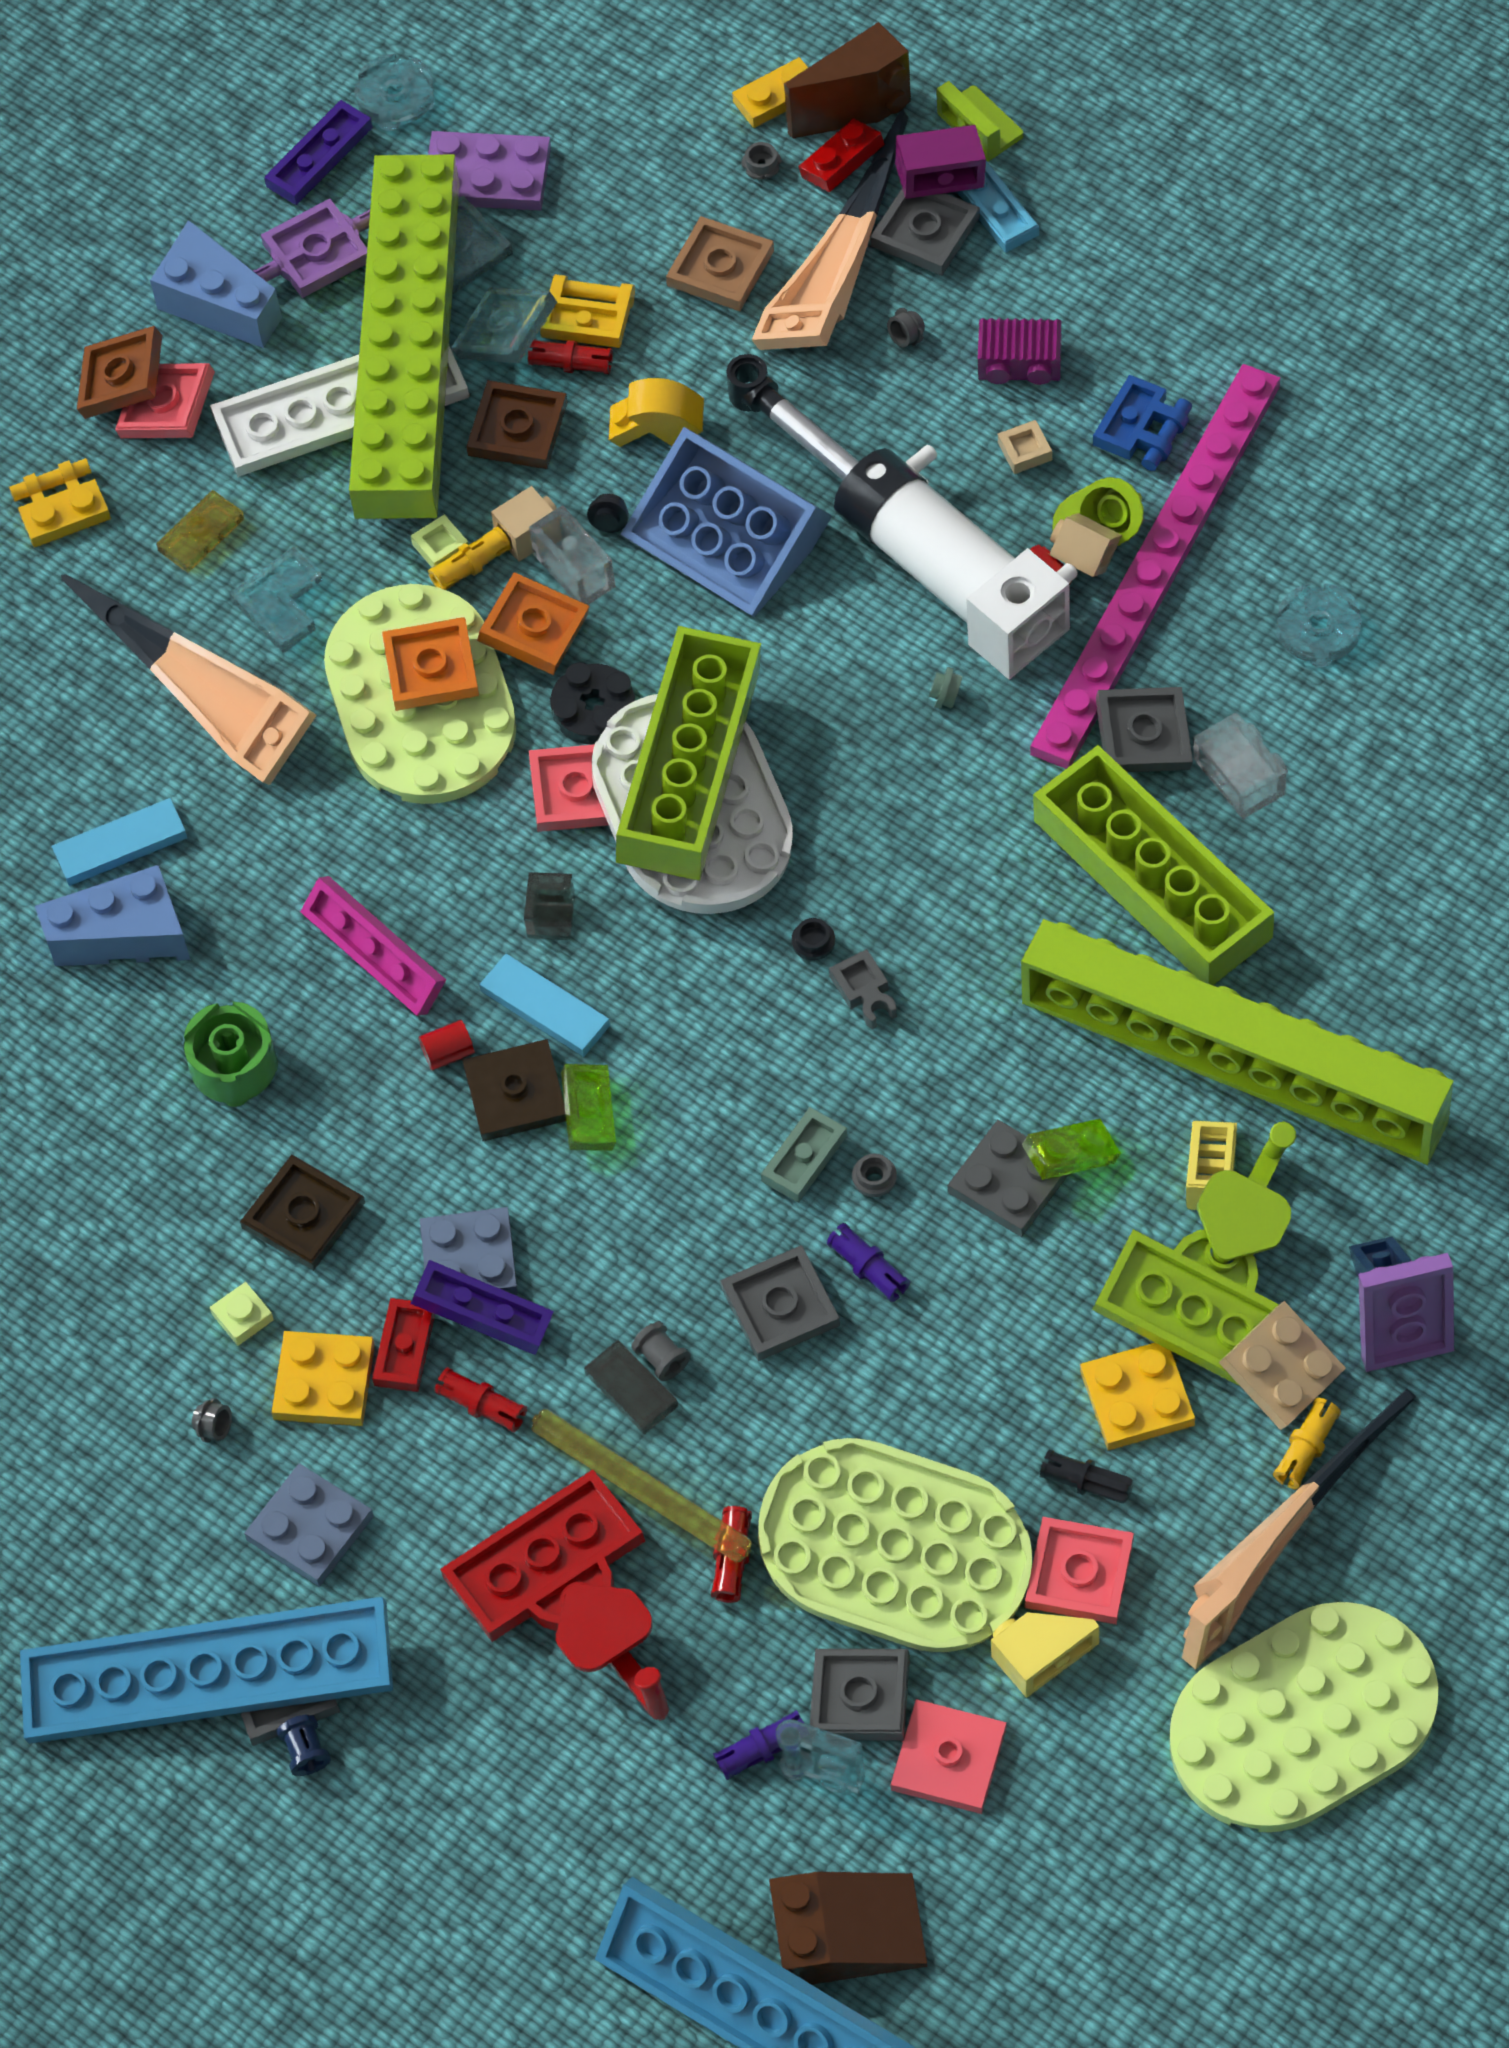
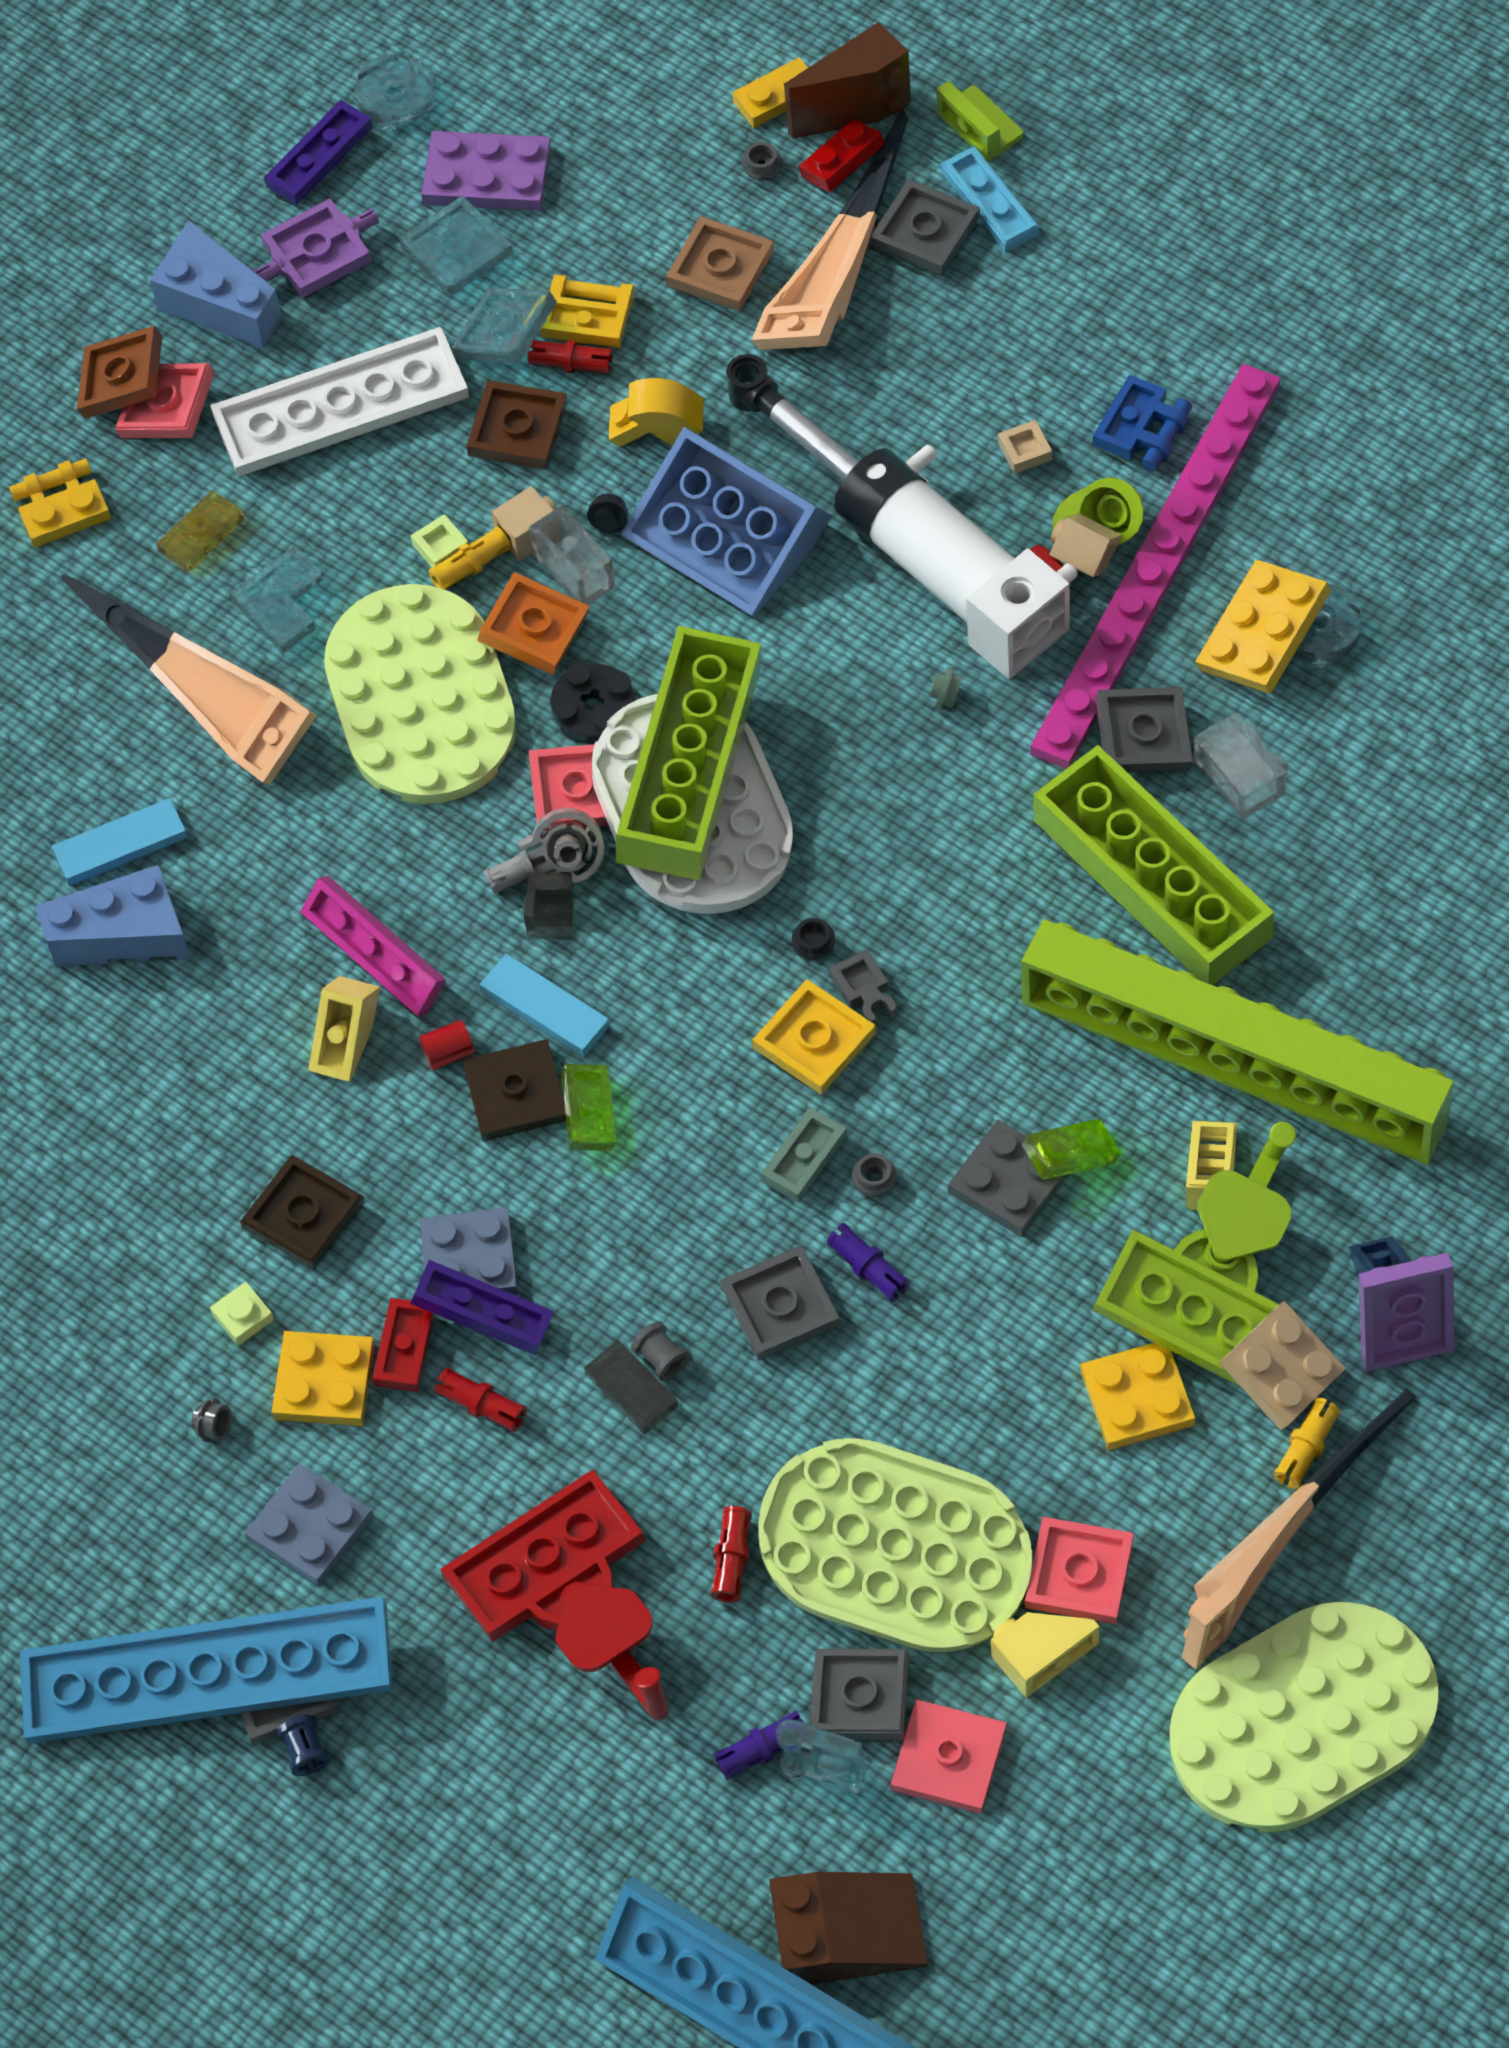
bright green brick [184,1002,278,1107] -> none
lime brick [349,154,460,519] -> none
orange plate [382,617,479,711] -> none
clear yellow axle [531,1409,752,1563] -> none
dark grey plate [887,308,925,347] -> none
magenta brick [895,125,986,199] -> none
magenta brick [978,318,1062,385] -> none
black axle [1040,1449,1133,1503] -> none
none -> light yellow slope [308,976,380,1082]
none -> light grey pin [484,808,604,895]
none -> yellow plate [752,979,876,1095]
none -> yellow plate [1195,559,1331,694]

